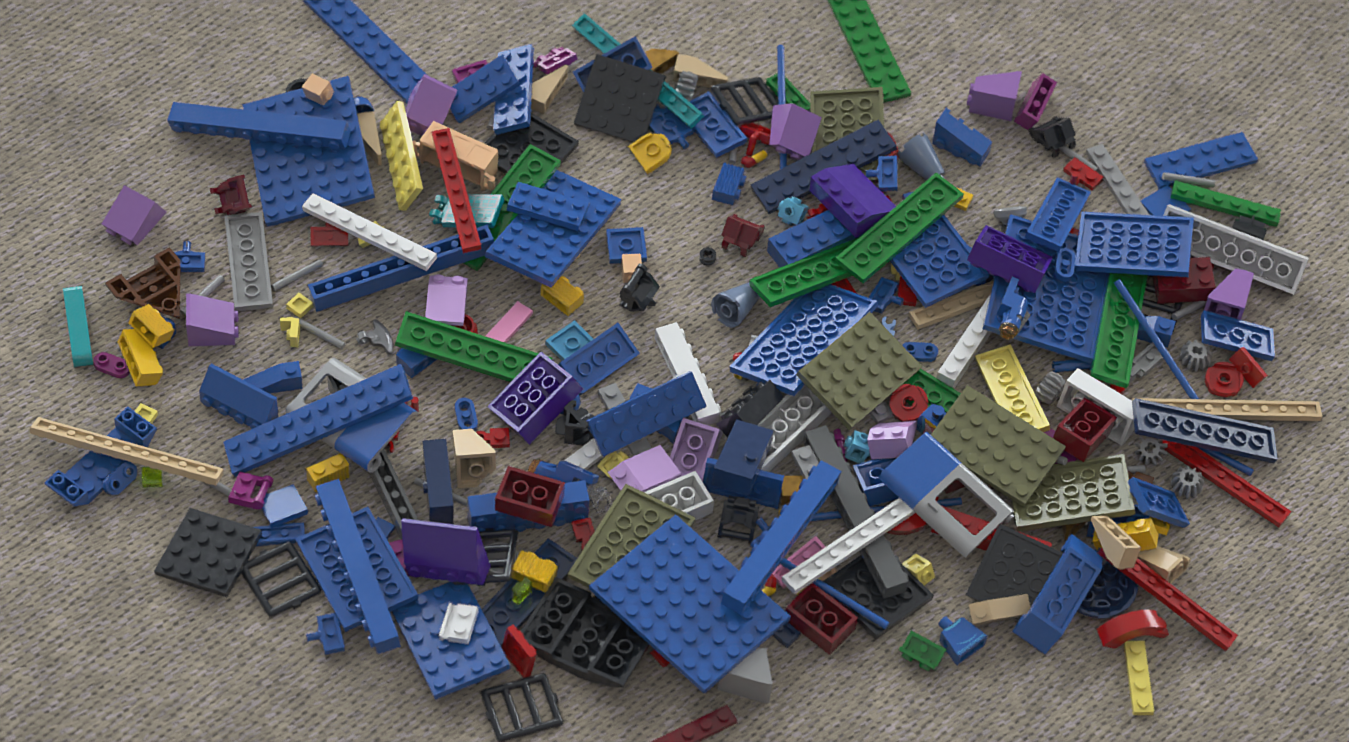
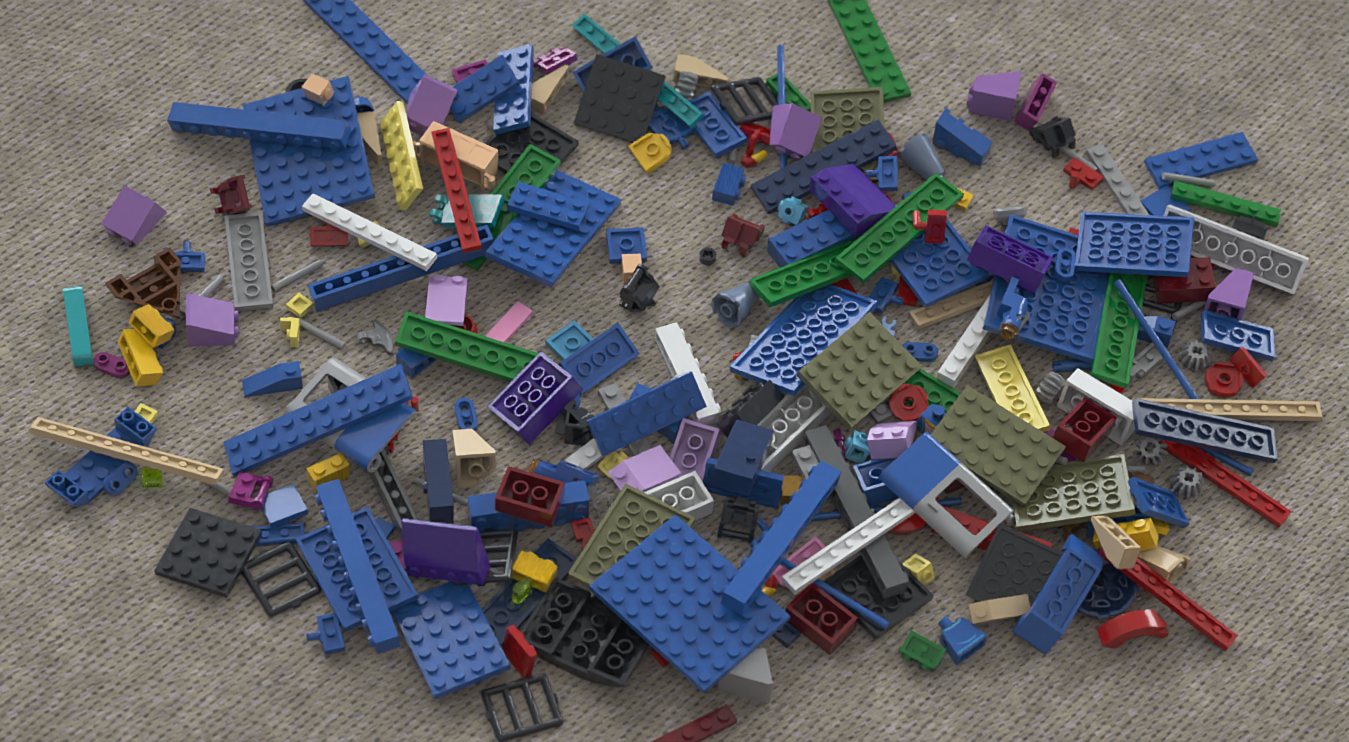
blue slope [199,363,278,429] -> none
white plate [439,603,478,644] -> none
red plate [476,428,510,448] -> none
yellow brick [540,276,584,316] -> none
pearl gold slope [645,48,679,74] -> none
blue plate [1025,177,1091,252] -> none
light yellow plate [1124,641,1154,715] -> none
none -> red plate [913,210,947,244]

